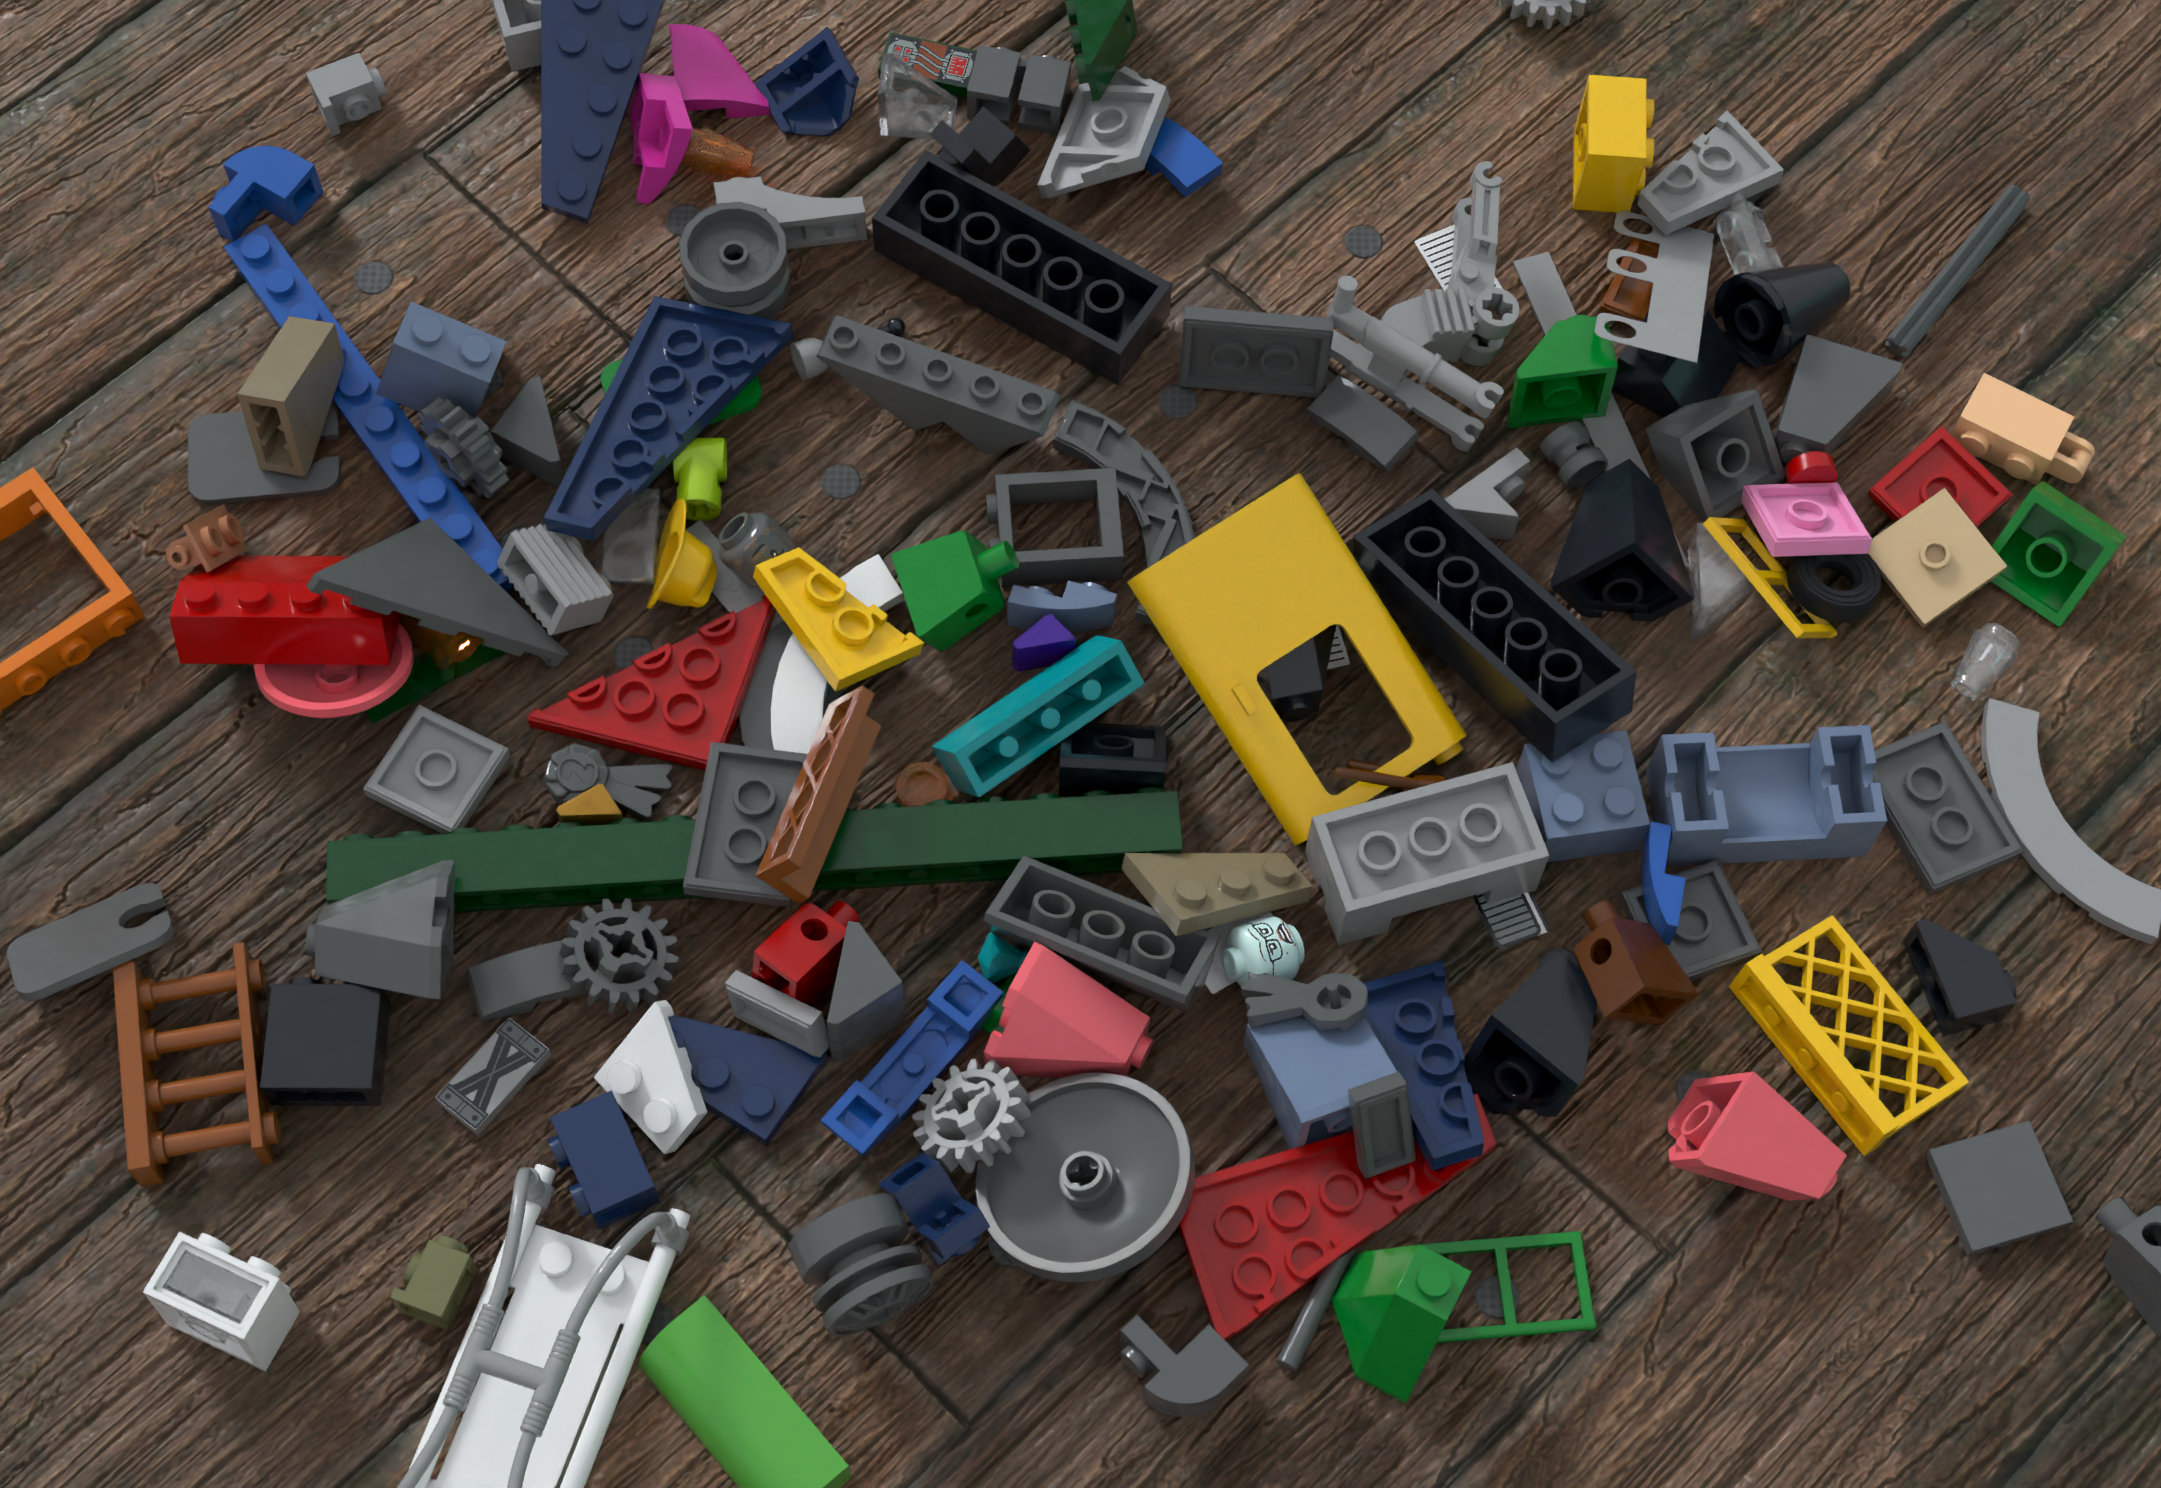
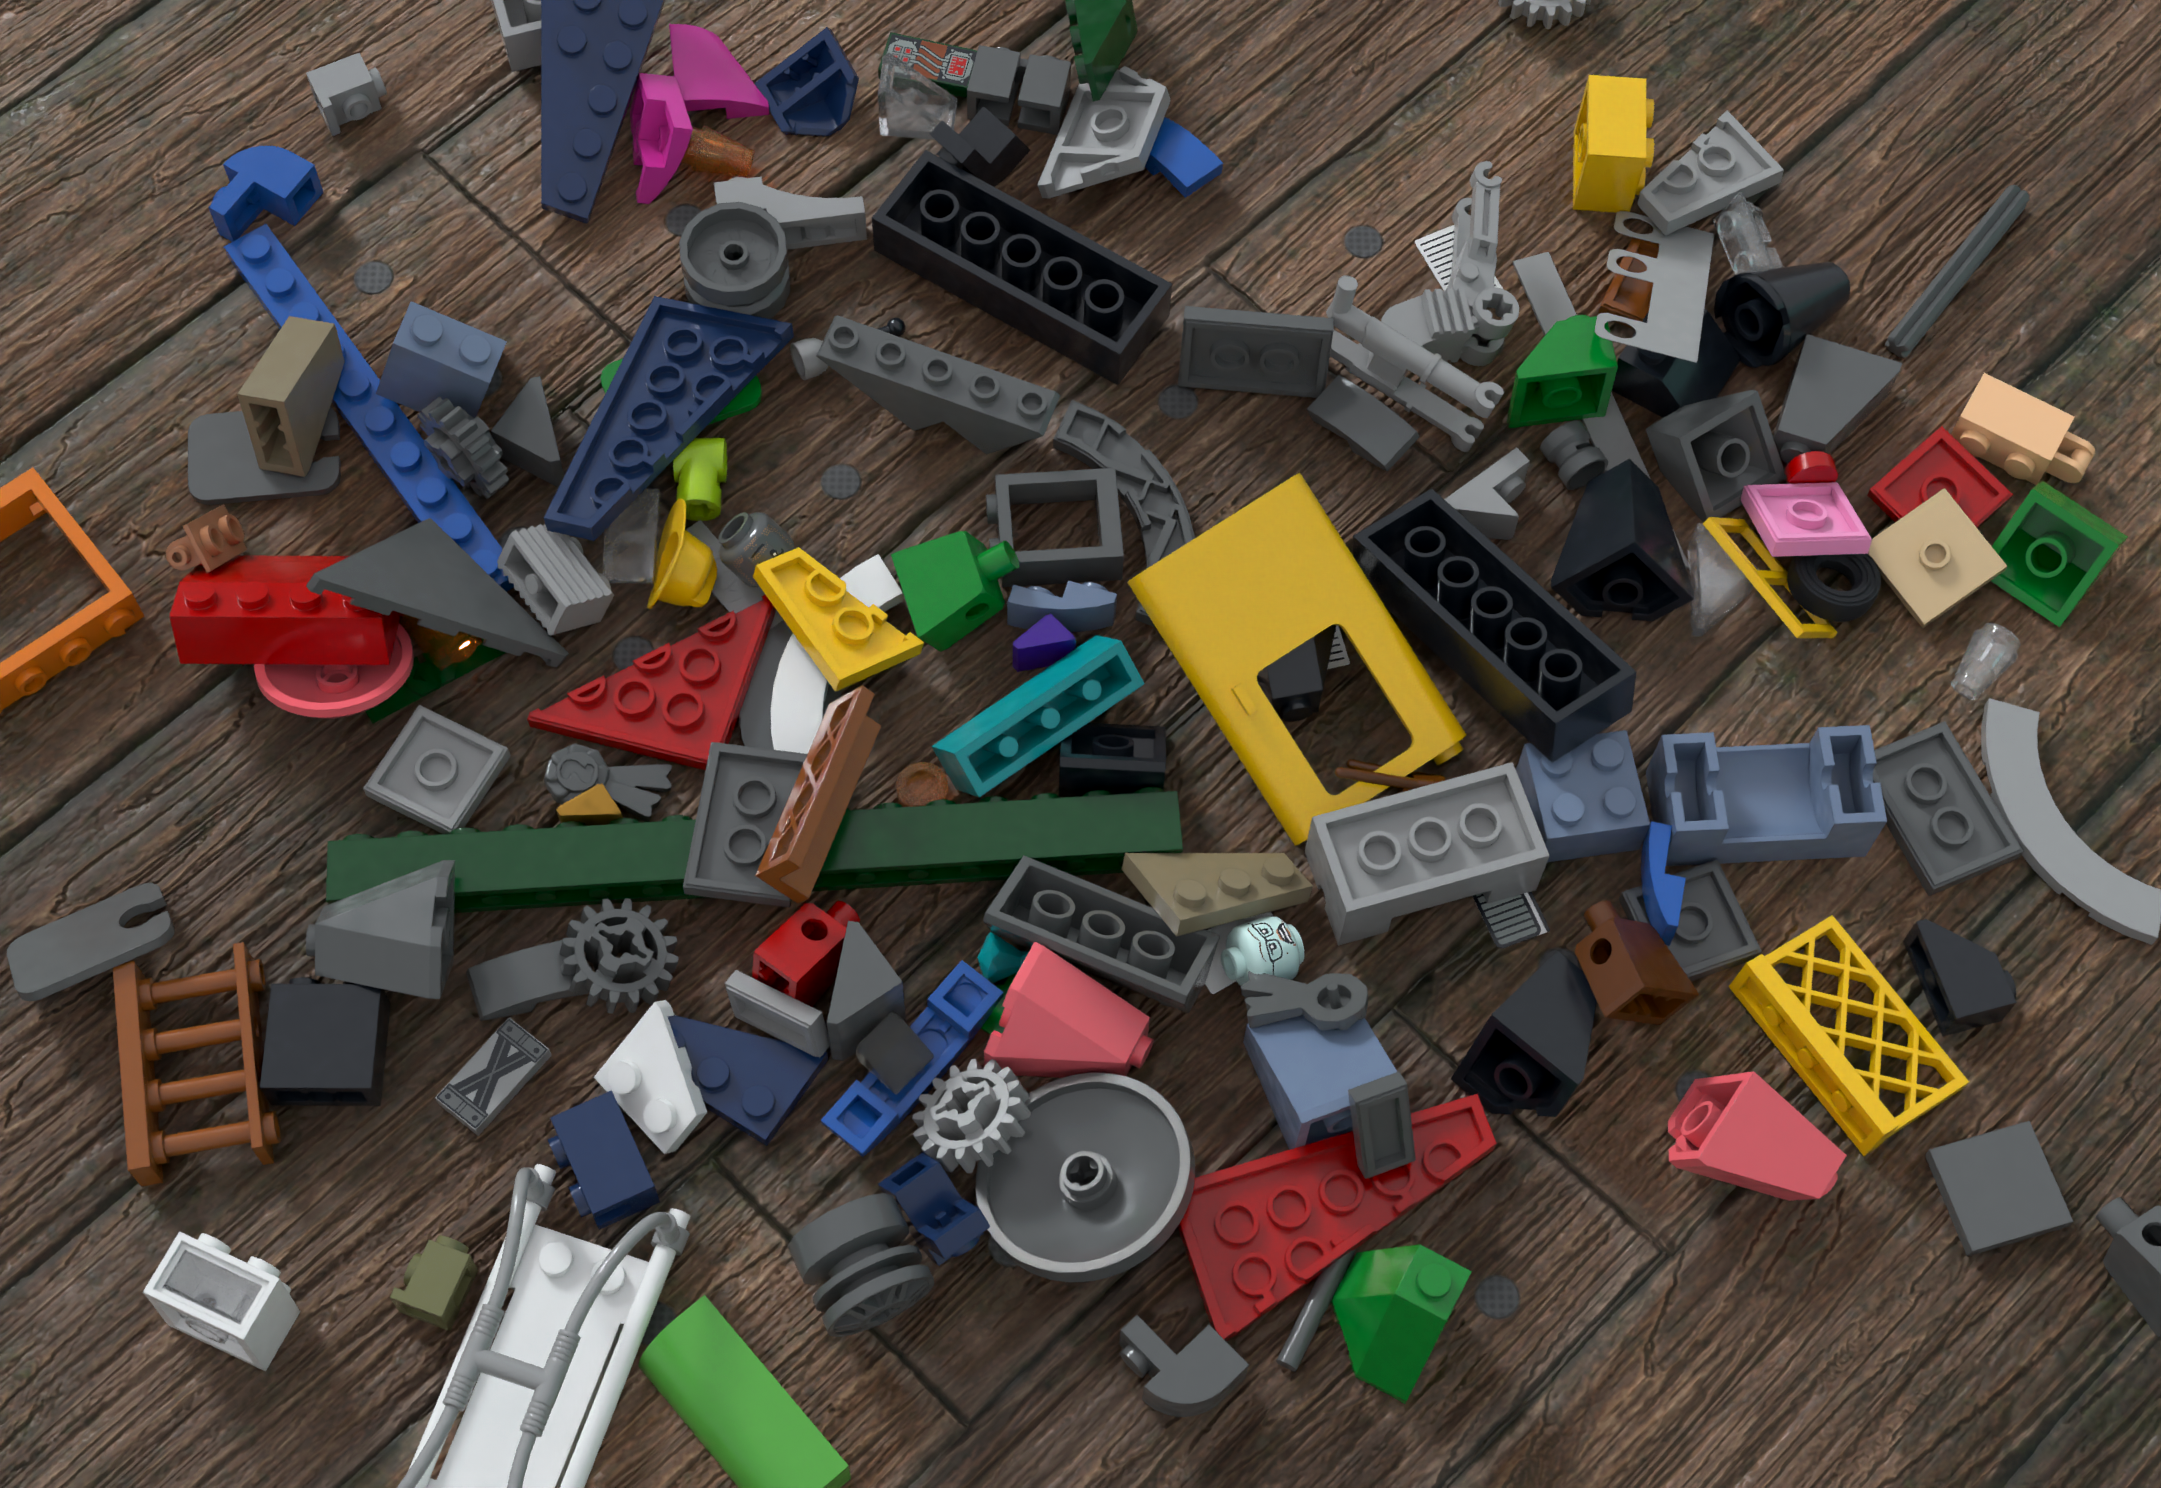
dark blue wing [1363,960,1484,1171] -> none
green window [1417,1231,1597,1343] -> none
none -> clear smoke slope [856,1011,934,1095]

